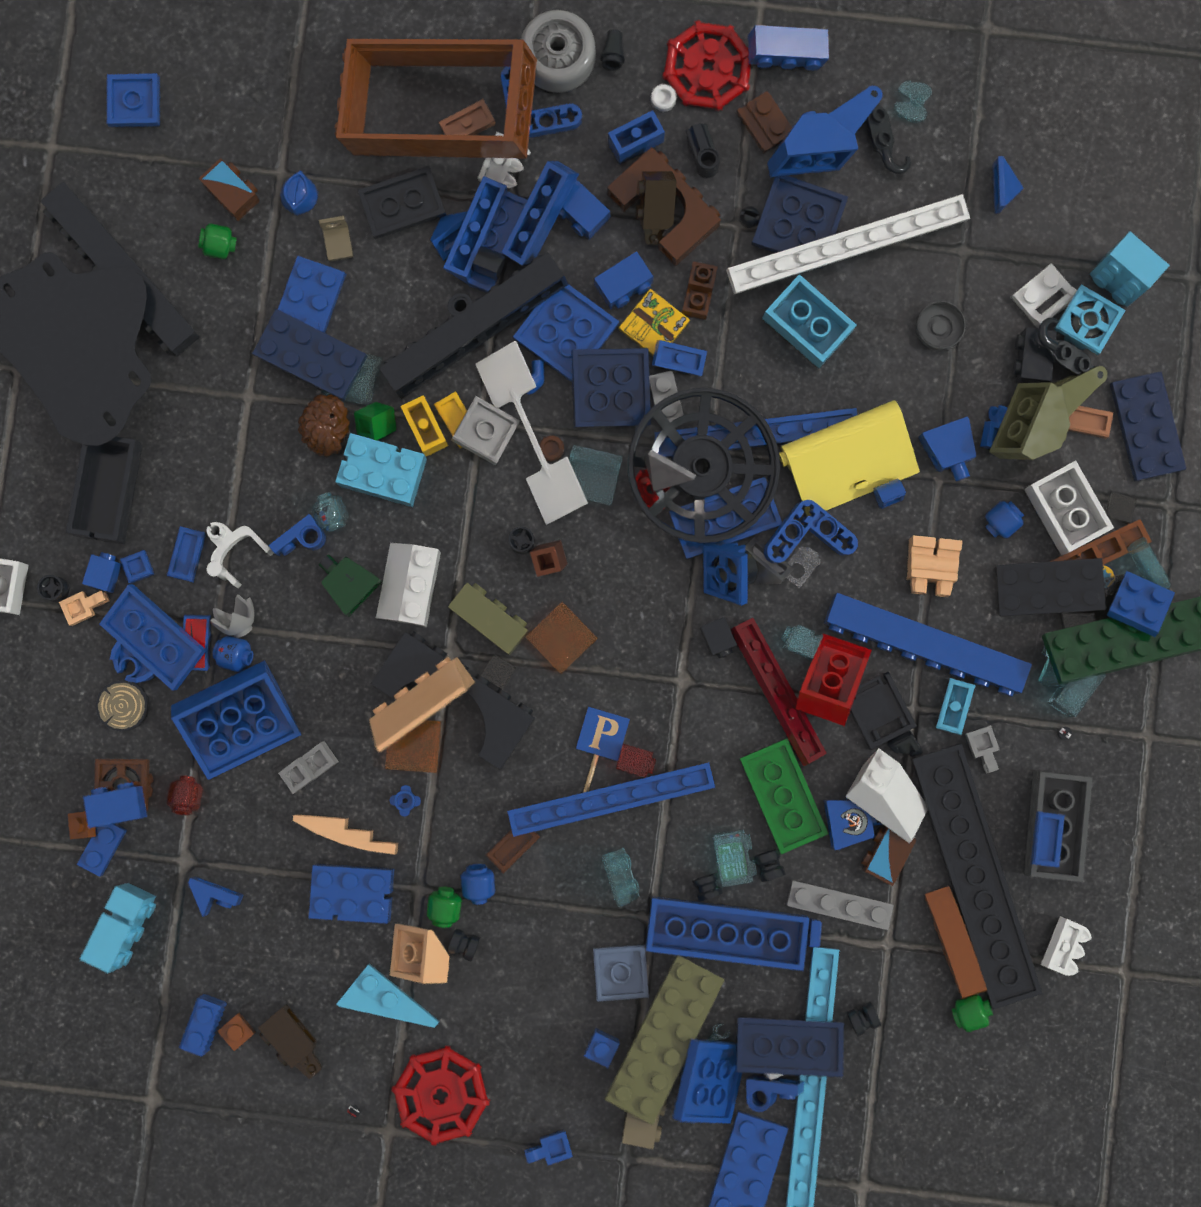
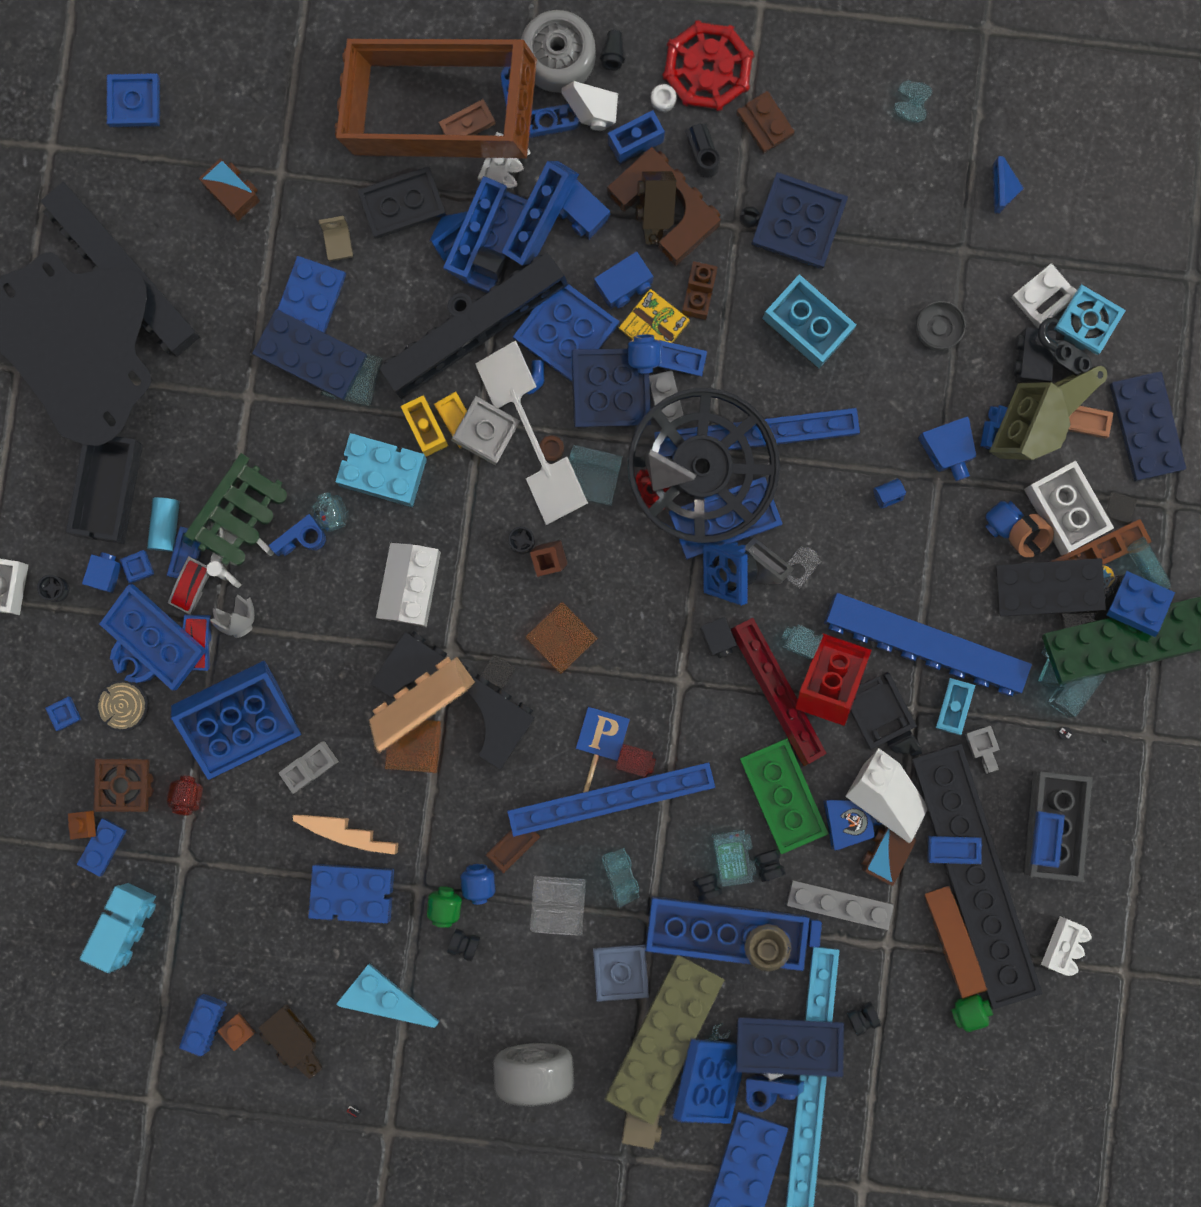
light nougat plate [59,591,110,626] -> none
blue brick [83,782,147,828] -> none
blue slope [188,876,244,917] -> none
green head [198,223,236,259] -> none
blue head [212,636,253,672] -> none
blue hat [280,171,318,215] -> none
reddish brown hair [298,395,350,458] -> none
dark green torso [319,554,382,617] -> none
green panel [354,402,396,440] -> none
blue plate [390,785,421,816] -> none
light nougat slope [390,923,450,983] -> none
red plate [392,1045,490,1146] -> none
olive brick [448,583,529,656] -> none
blue plate [524,1130,573,1165] -> none
blue brick [584,1028,619,1068] -> none
white plate [726,194,970,294] -> none
brick [748,25,829,70] -> none
blue beam [763,500,858,563] -> none
blue slope [767,86,911,177] -> none
light yellow door [779,400,920,516] -> none
light nougat hips [907,535,962,597] -> none
medium azure brick [1089,231,1170,307] -> none
none -> blue tile [45,697,82,731]
none -> medium azure brick [147,497,180,552]
none -> slope [168,556,210,615]
none -> dark green fence [183,453,287,567]
none -> light grey wheel [493,1043,574,1105]
none -> clear slope [530,876,586,936]
none -> white slope [562,81,618,131]
none -> blue head [628,334,661,373]
none -> dark tan hat [744,924,791,971]
none -> blue tile [928,836,982,864]
none -> nougat piece [1009,514,1054,557]

